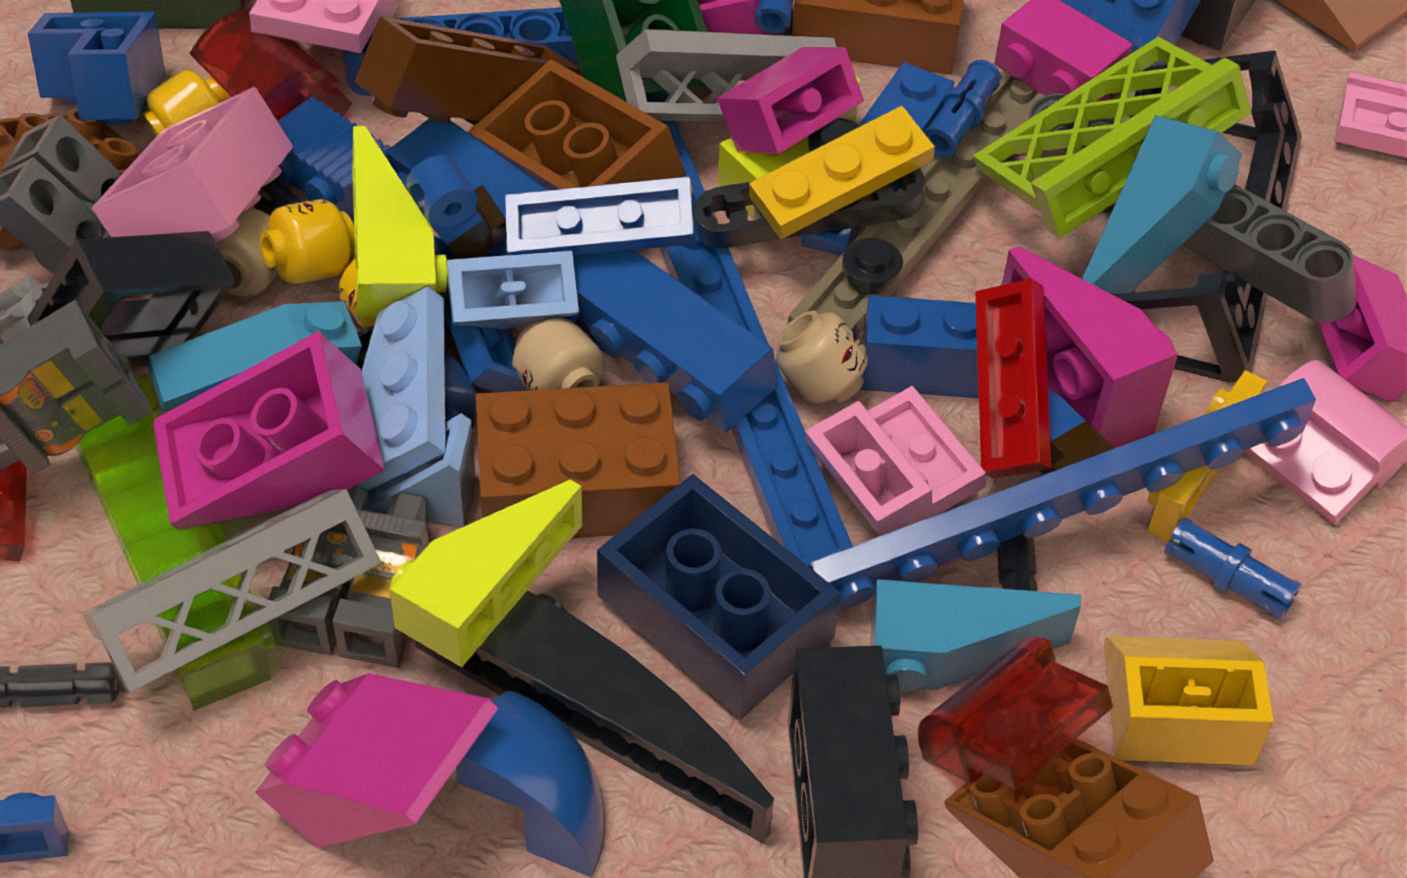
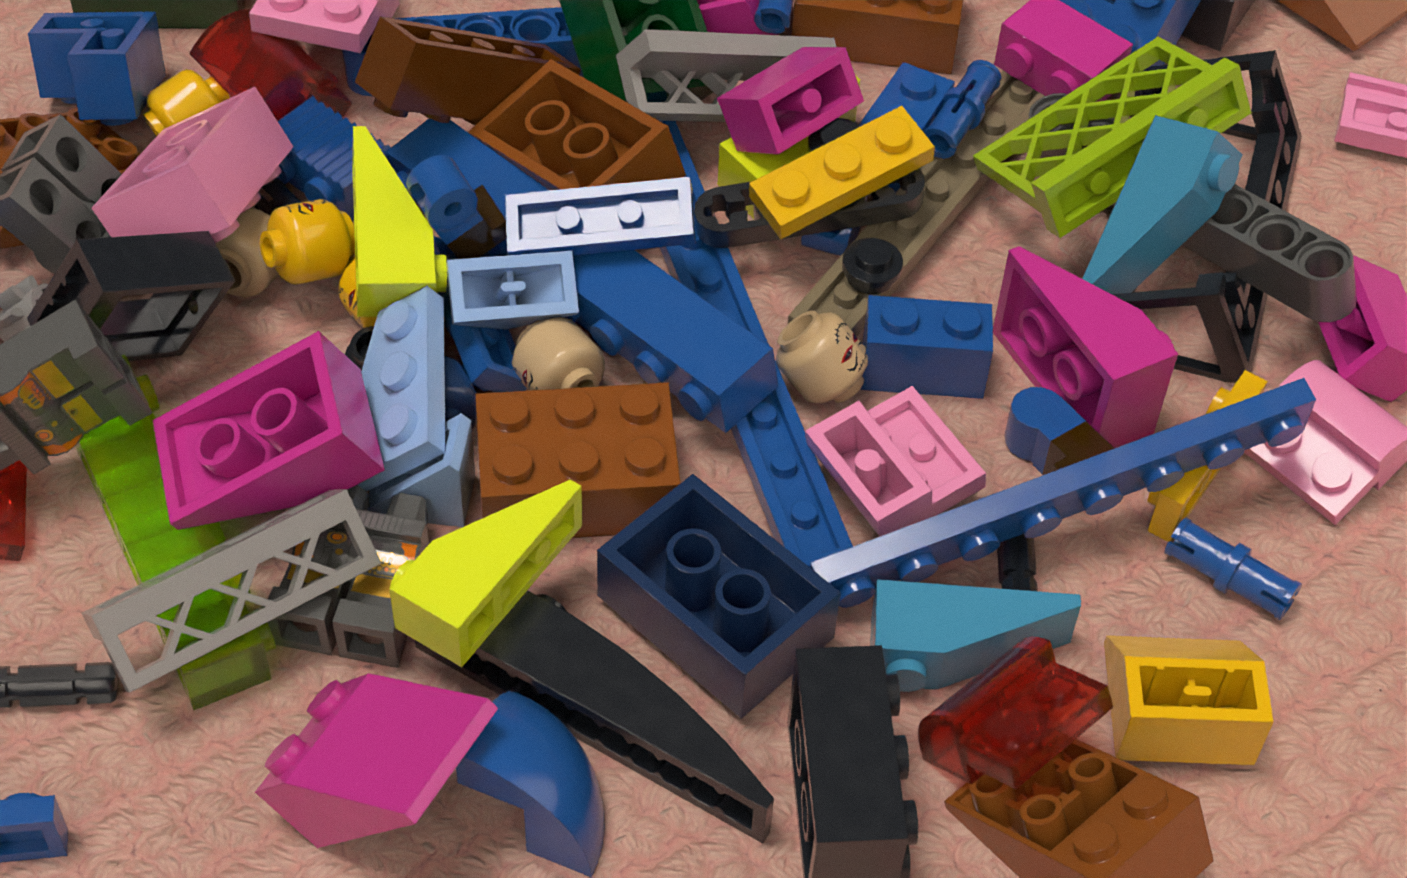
dark azure slope [147,301,362,411] -> none
red plate [975,278,1051,479] -> none

